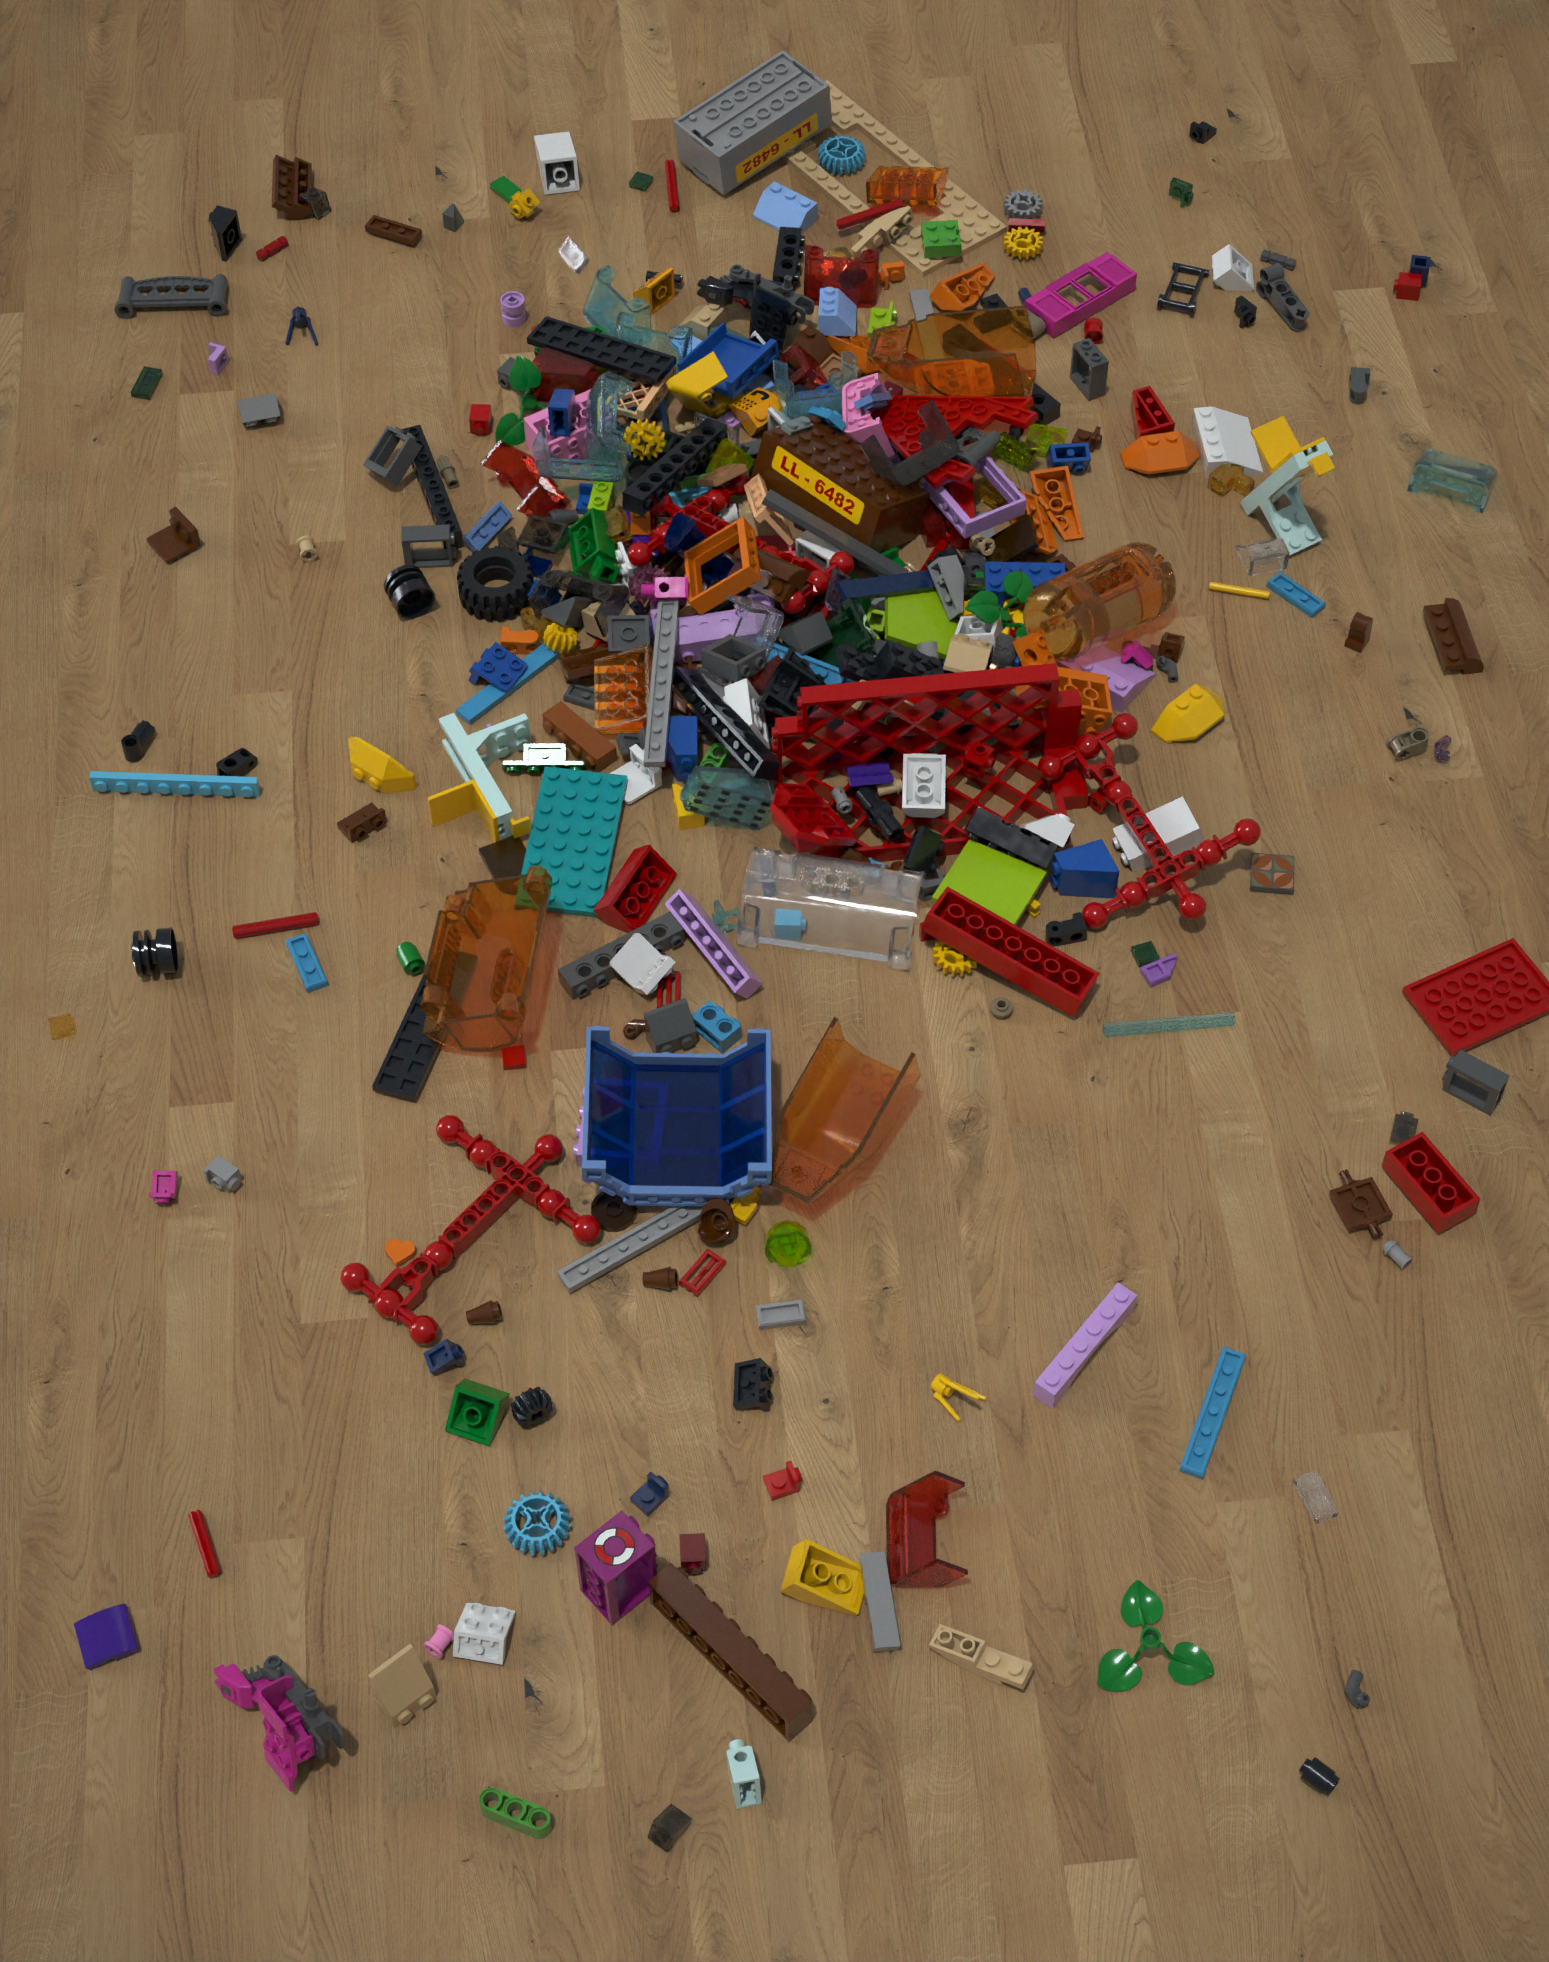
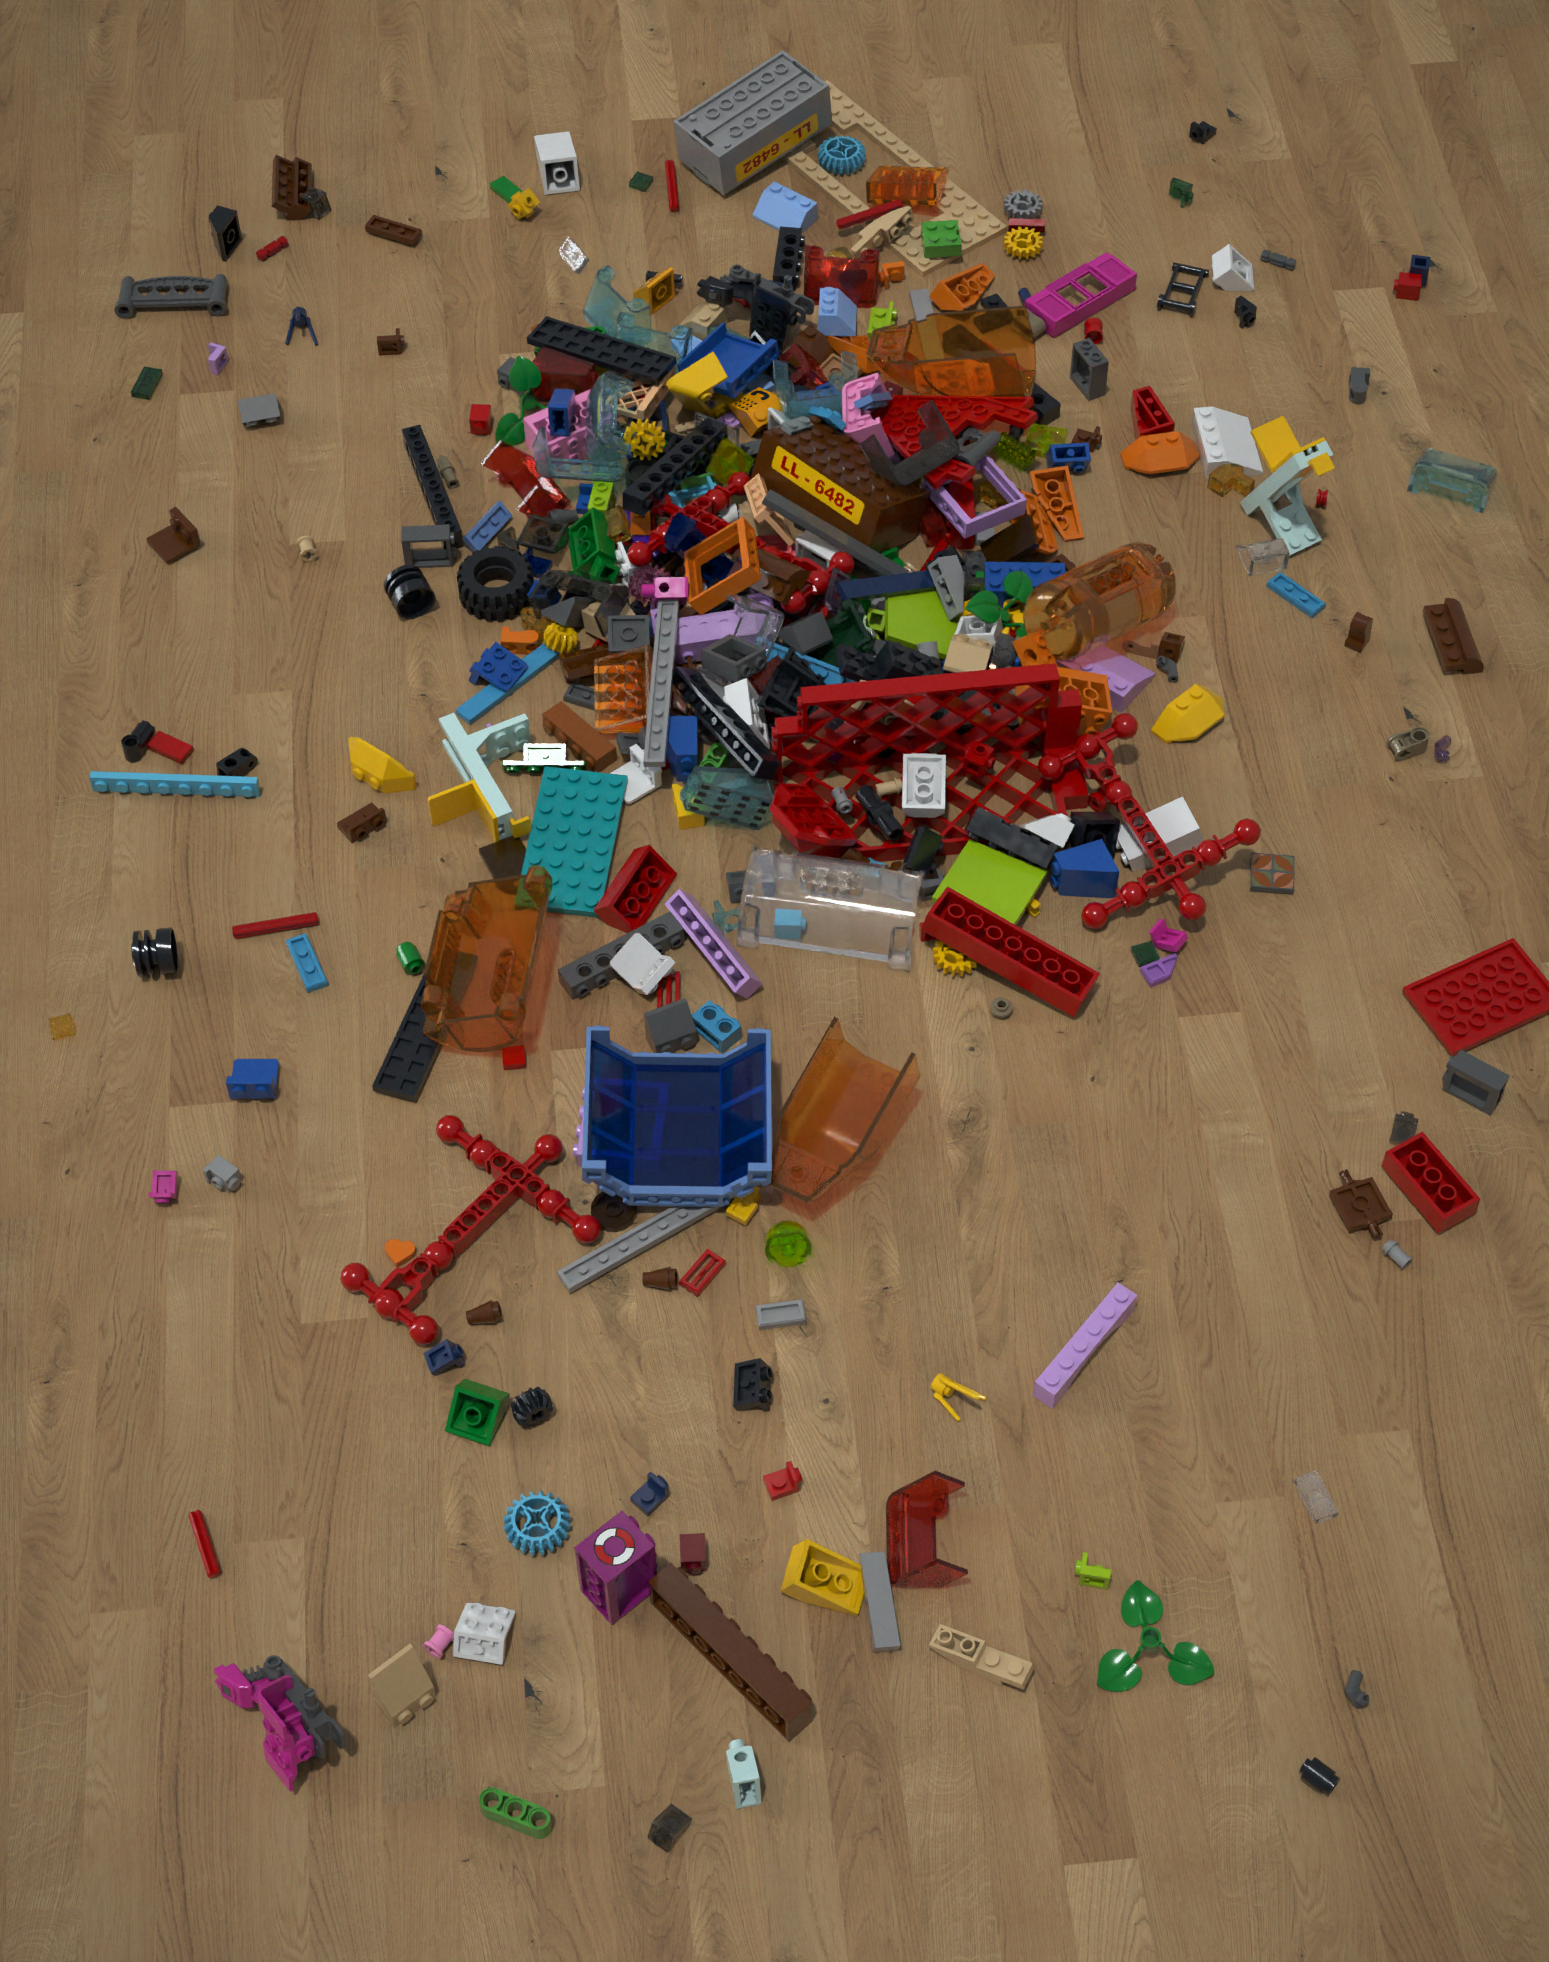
dark purple slope [74,1604,139,1670] -> none
dark grey window [363,426,422,486] -> none
dark grey slope [442,203,464,232] -> none
lavender wheel [500,291,526,327] -> none
reddish brown arm [623,1019,645,1038] -> none
medium nougat plate [696,464,748,487] -> none
reddish brown piece [698,1198,736,1244] -> none
dark purple slope [845,762,893,787] -> none
tan bush [969,534,995,556] -> none
black leg [1045,912,1087,946] -> none
clear light blue axle [1103,1012,1235,1036] -> none
dark pink bracket [1121,640,1153,669] -> none
dark azure tile [1179,1347,1246,1480] -> none
yellow bar [1209,582,1270,599] -> none
dark grey piece [1256,263,1309,332] -> none
none -> red tile [147,731,194,764]
none -> blue bracket [226,1059,279,1099]
none -> reddish brown bracket [377,328,405,356]
none -> dark grey bracket [726,870,752,903]
none -> black slope [1069,812,1120,858]
none -> lime bracket [1075,1552,1111,1590]
none -> dark pink bracket [1150,919,1188,952]
none -> red bush [1315,489,1328,507]

